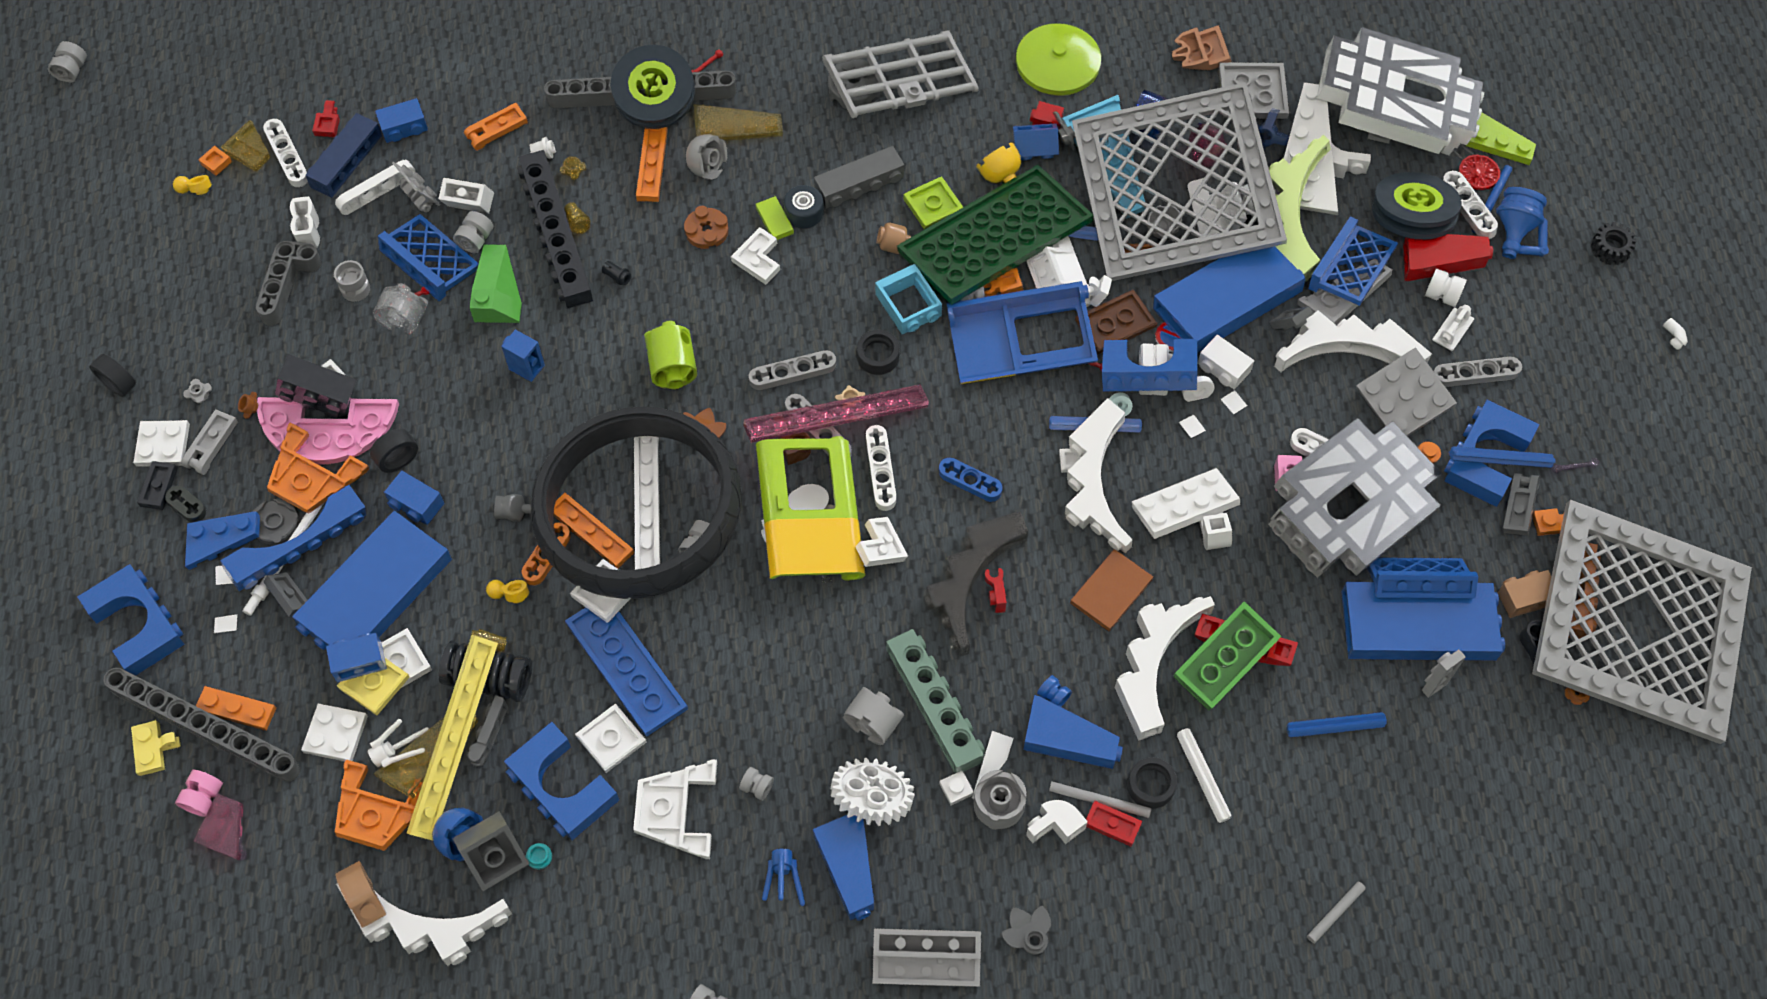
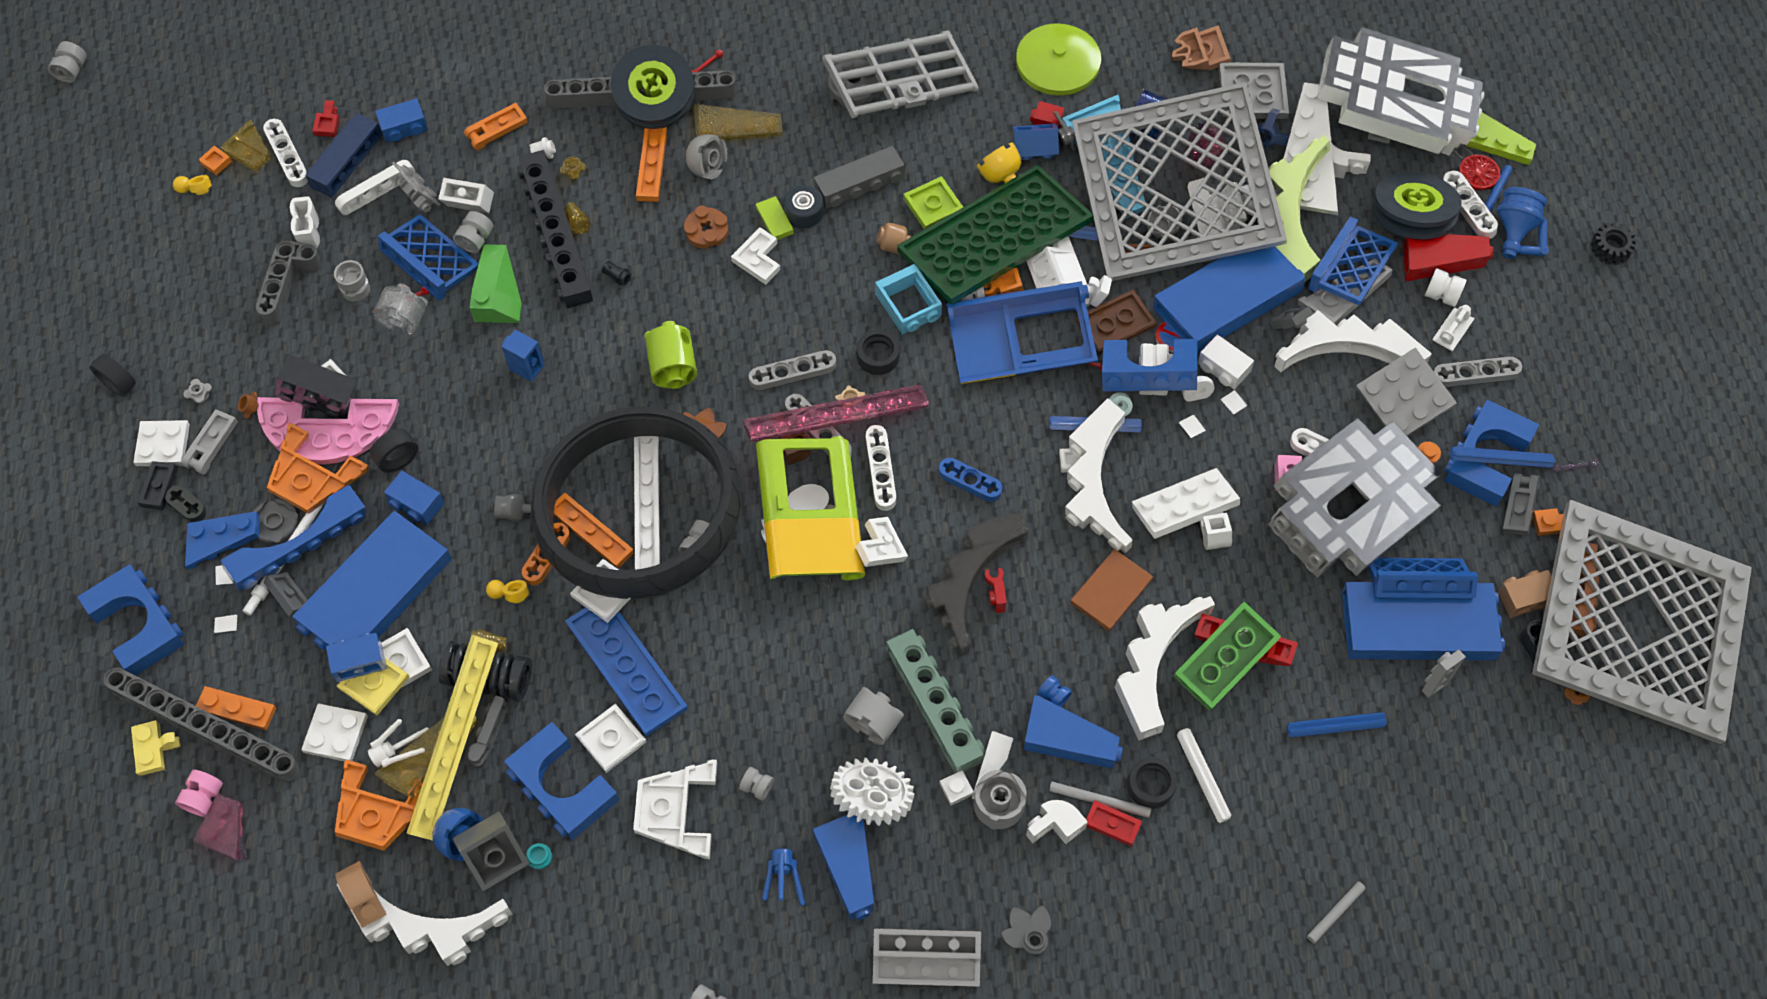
white arm [1663,318,1688,350] -> none

